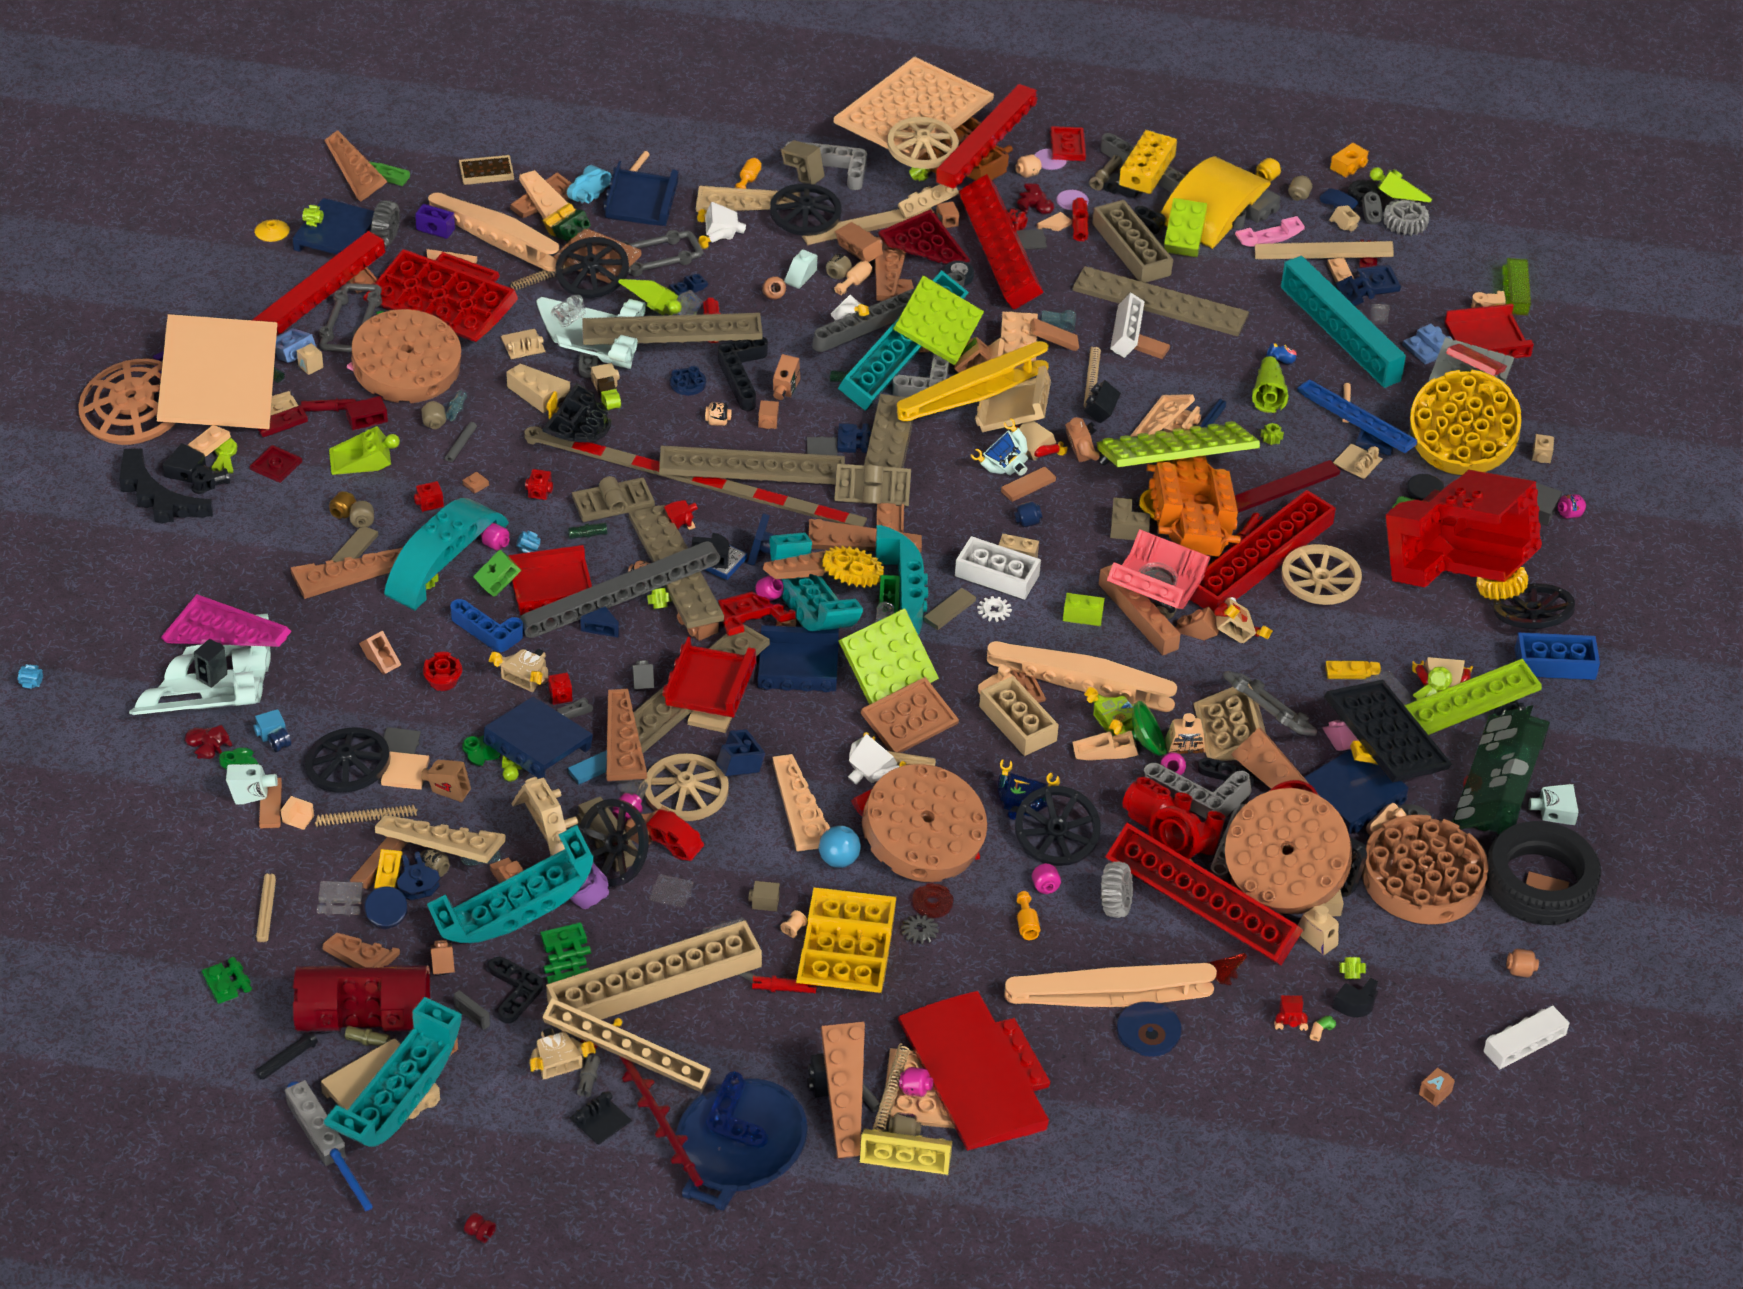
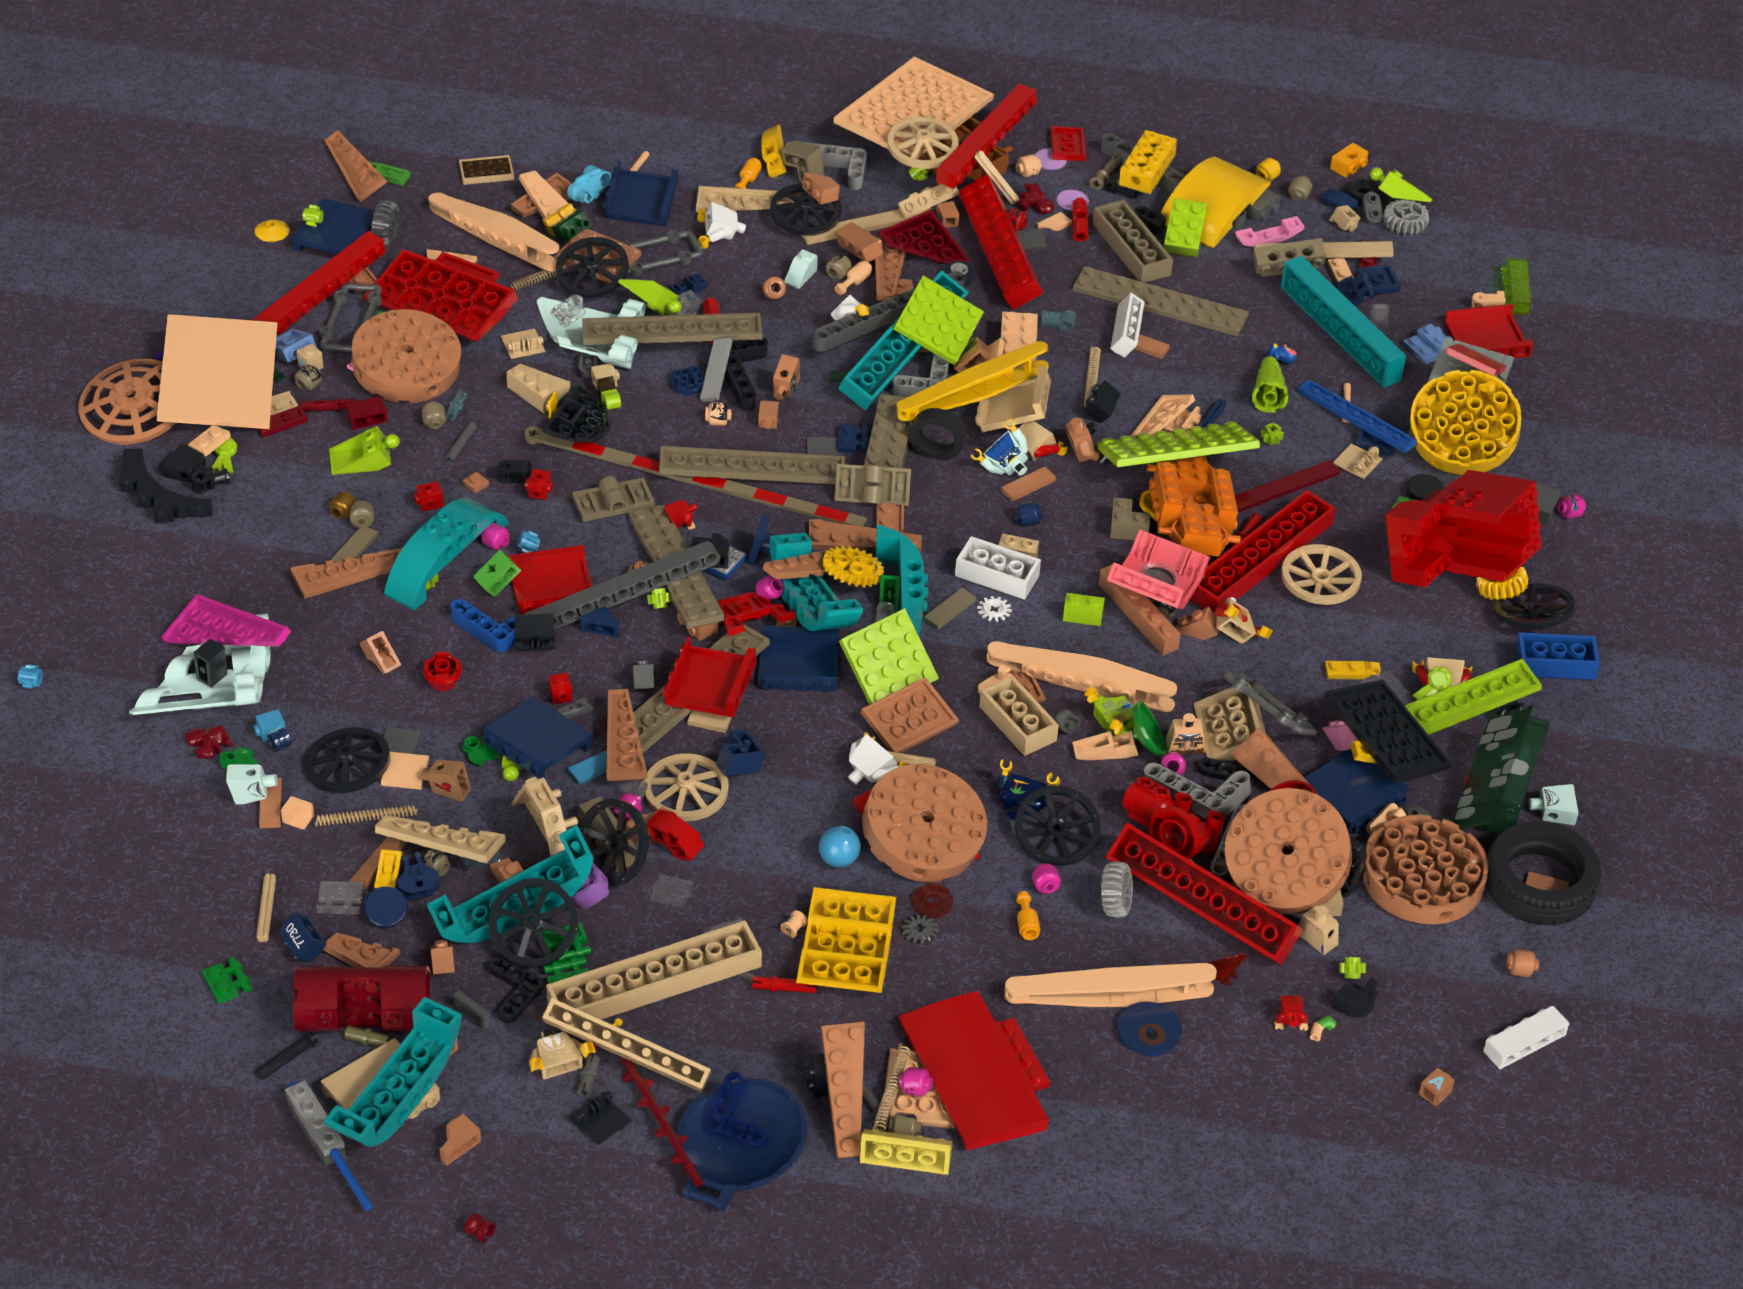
dark red tile [250,445,302,483] -> none
dark purple brick [415,204,455,239] -> none
tan torso [489,649,548,692] -> none
clear green pin [568,522,607,539] -> none
dark tan brick [749,881,780,911] -> none
light nougat wing [772,754,830,852] -> none
nougat tile [1030,318,1079,351] -> none
tan brick [1532,434,1554,463] -> none
none -> dark blue brick [278,912,327,962]
none -> dark tan head [295,365,322,391]
none -> nougat arch [440,1114,481,1166]
none -> black wheel [489,878,578,967]
none -> black piece [497,460,533,484]
none -> black hinge [515,613,555,651]
none -> light grey tile [700,337,732,402]
none -> yellow slope [762,124,786,178]
none -> nougat slope [802,173,840,204]
none -> black tyre [909,408,967,461]
none -> tan axle [974,151,1019,205]
none -> dark grey plate [1055,709,1081,735]
none -> dark tan brick [1253,238,1326,277]

